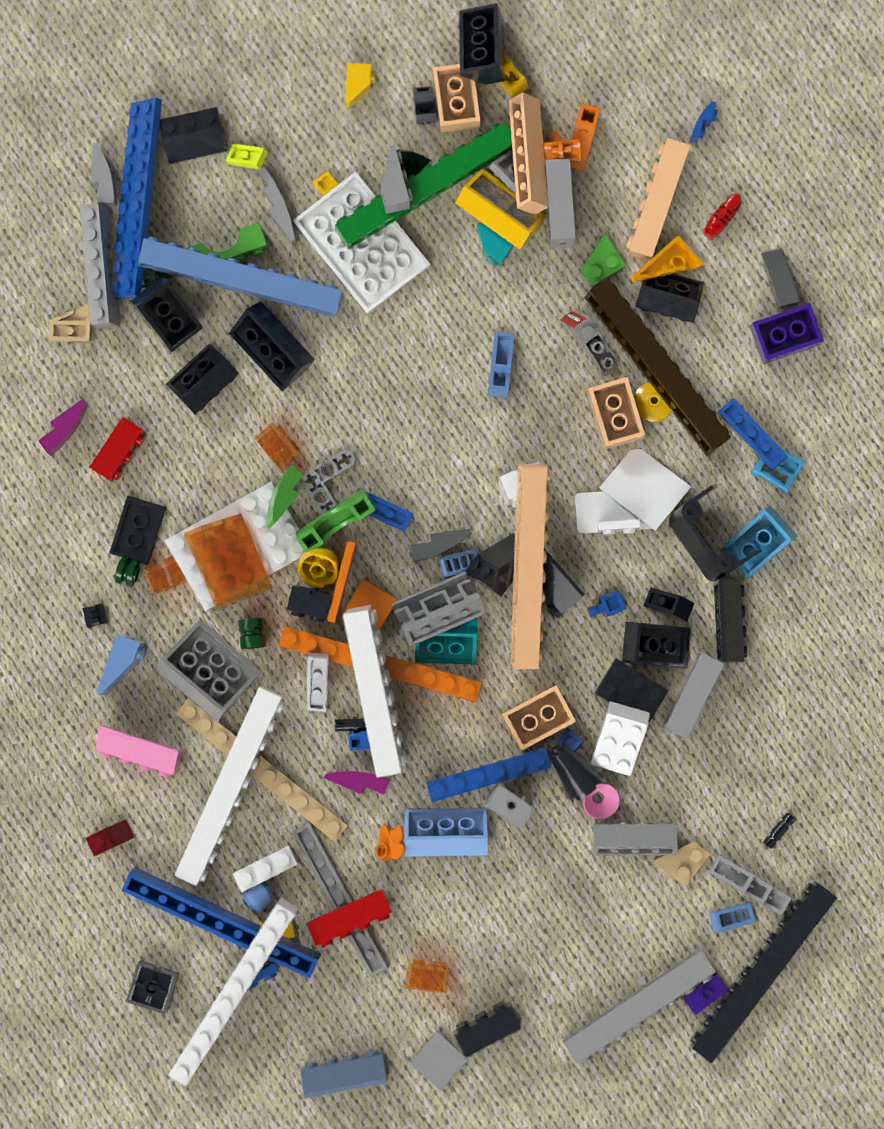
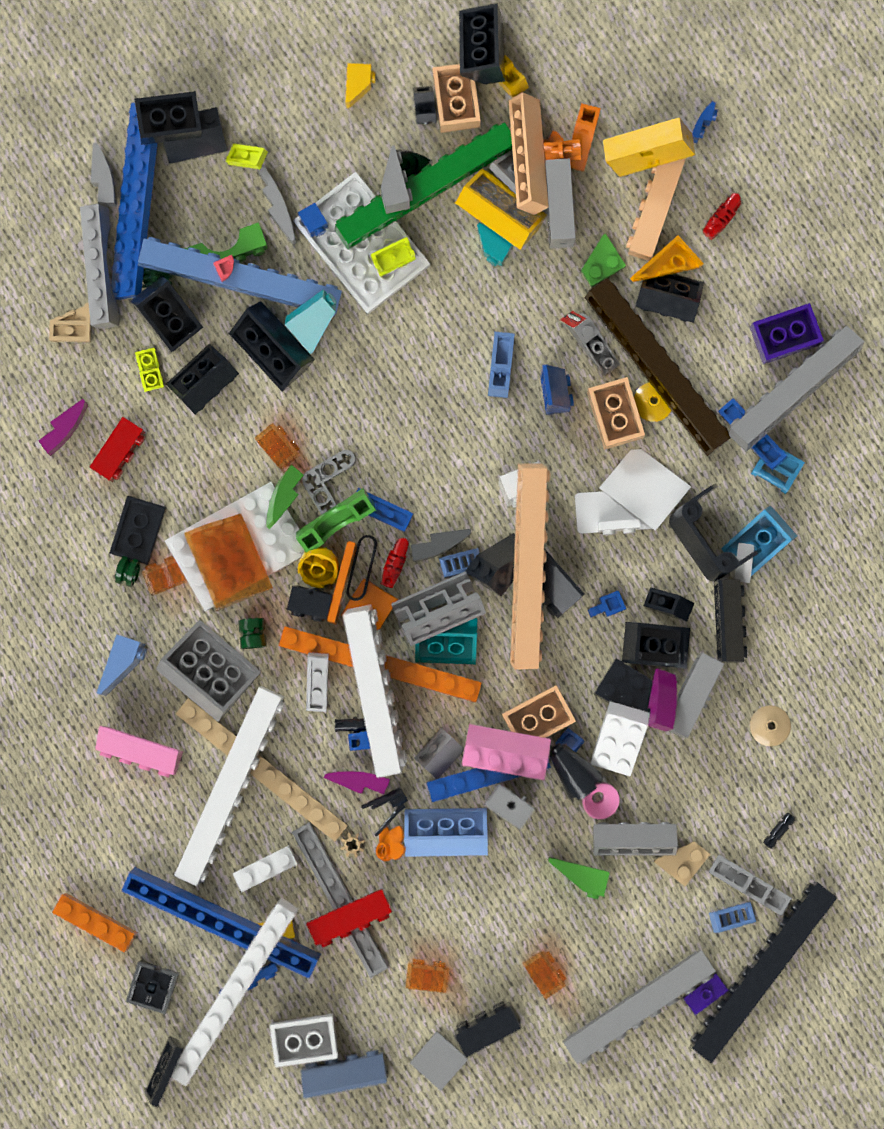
black tile [82,603,107,628] -> none
dark red slope [85,819,135,857] -> none
medium blue head [242,883,274,912] -> none
yellow tile [312,170,339,197] -> none
dark grey slope [761,248,800,310] -> none
none -> orange brick [52,893,138,953]
none -> black brick [135,91,202,145]
none -> neon yellow slope [135,347,164,392]
none -> black tile [144,1036,183,1108]
none -> coral tile [213,255,234,282]
none -> white brick [270,1013,339,1067]
none -> slope [284,289,336,354]
none -> blue brick [298,203,328,238]
none -> tan gear [340,832,365,858]
none -> black piece [346,535,377,601]
none -> black plant [361,788,408,837]
none -> neon yellow hinge [370,237,416,277]
none -> red hinge [380,537,409,588]
none -> light grey panel [414,728,464,779]
none -> bright pink slope [462,724,551,780]
none -> clear orange brick [522,949,567,1000]
none -> blue slope [540,365,574,415]
none -> bright green slope [548,857,610,899]
none -> yellow brick [603,117,695,177]
none -> magenta slope [648,669,677,732]
none -> light grey brick [729,326,864,452]
none -> white sticker [735,543,754,583]
none -> tan dish [750,705,791,746]

